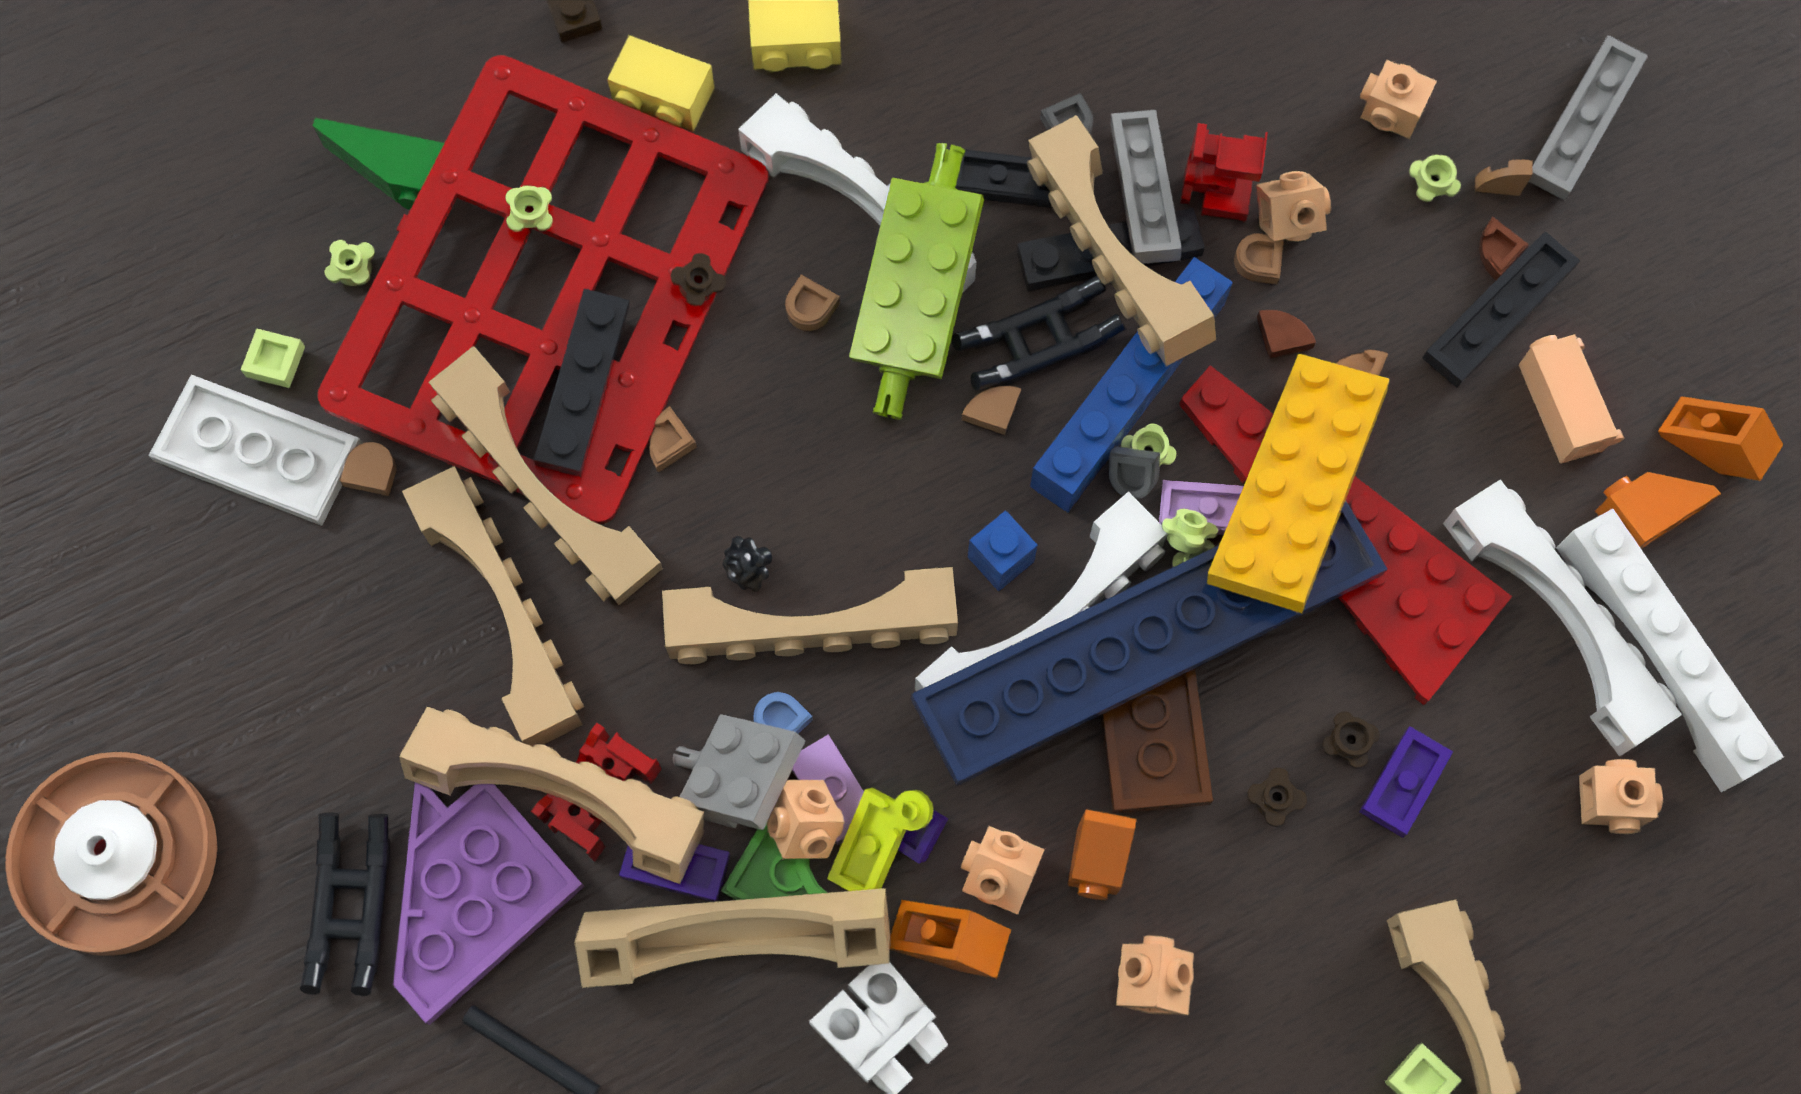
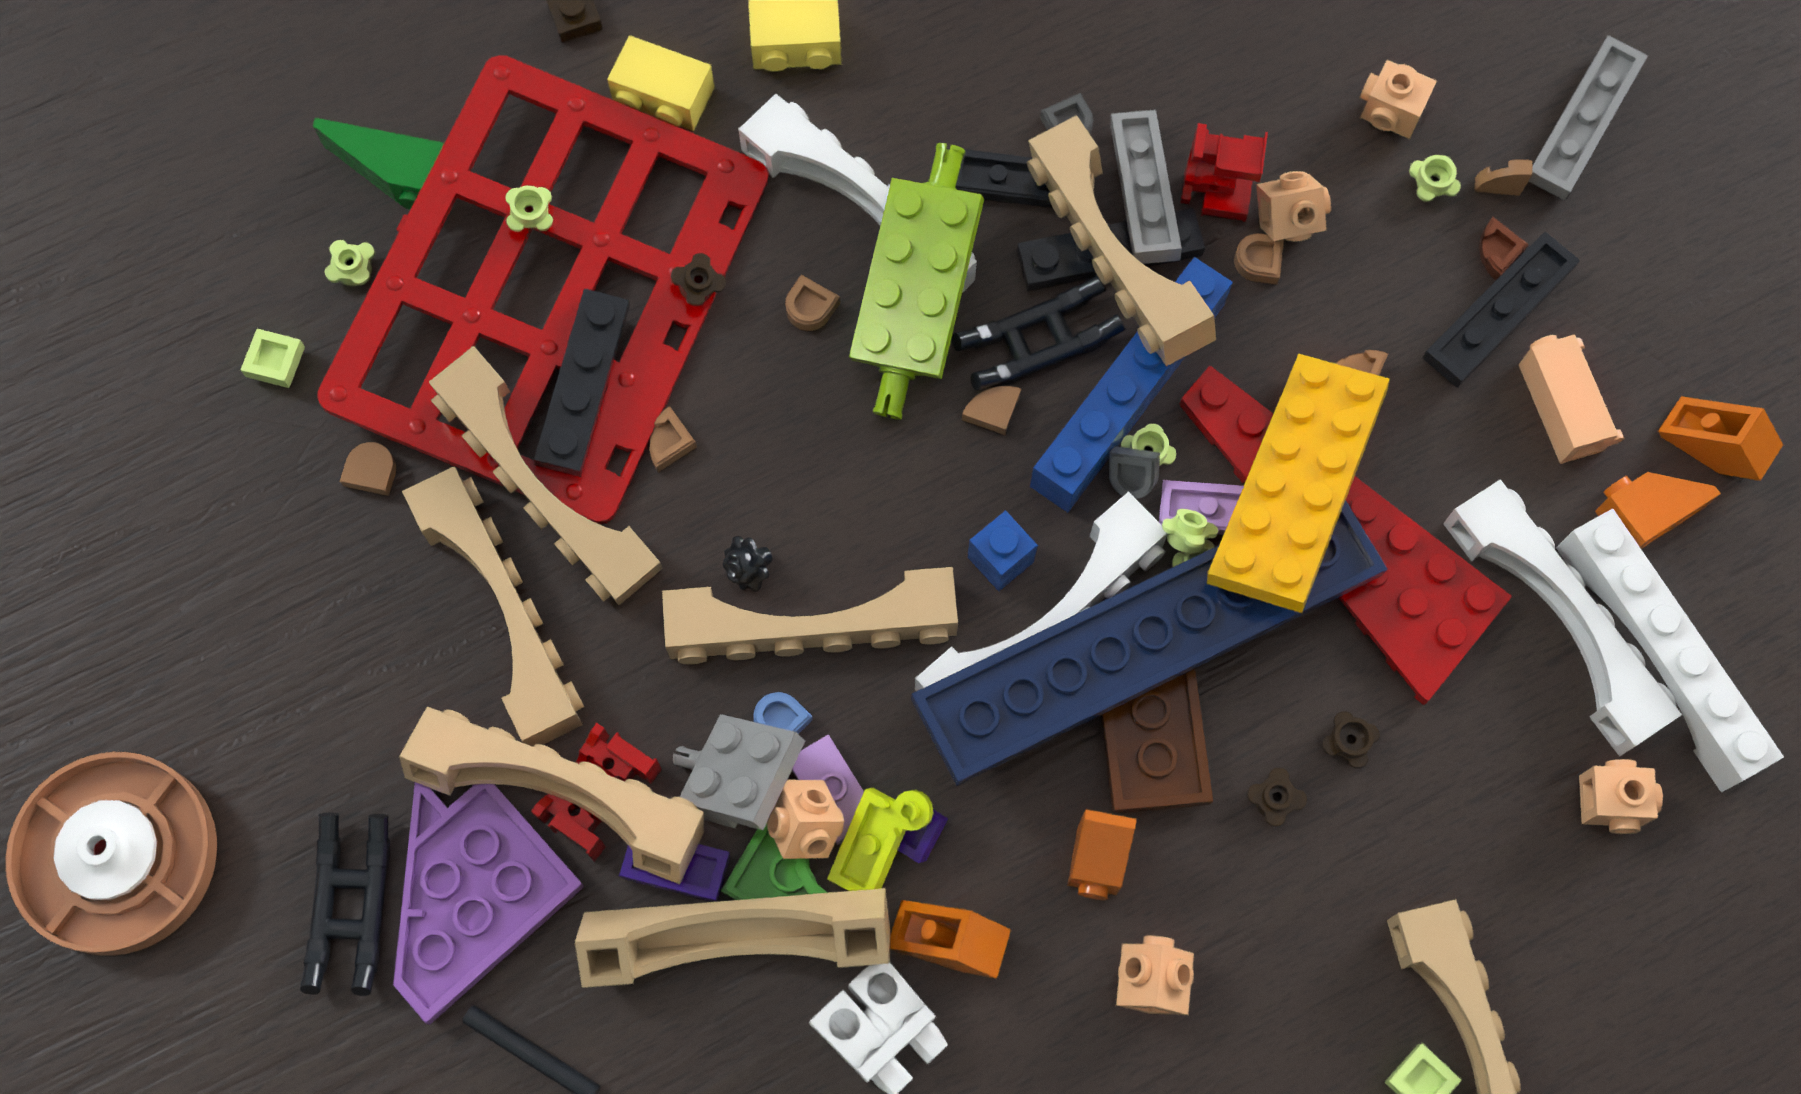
white tile [148,375,363,526] -> none
light nougat brick [961,826,1045,915] -> none
copper tile [1256,310,1316,359] -> none
dark purple plate [1359,726,1453,838] -> none

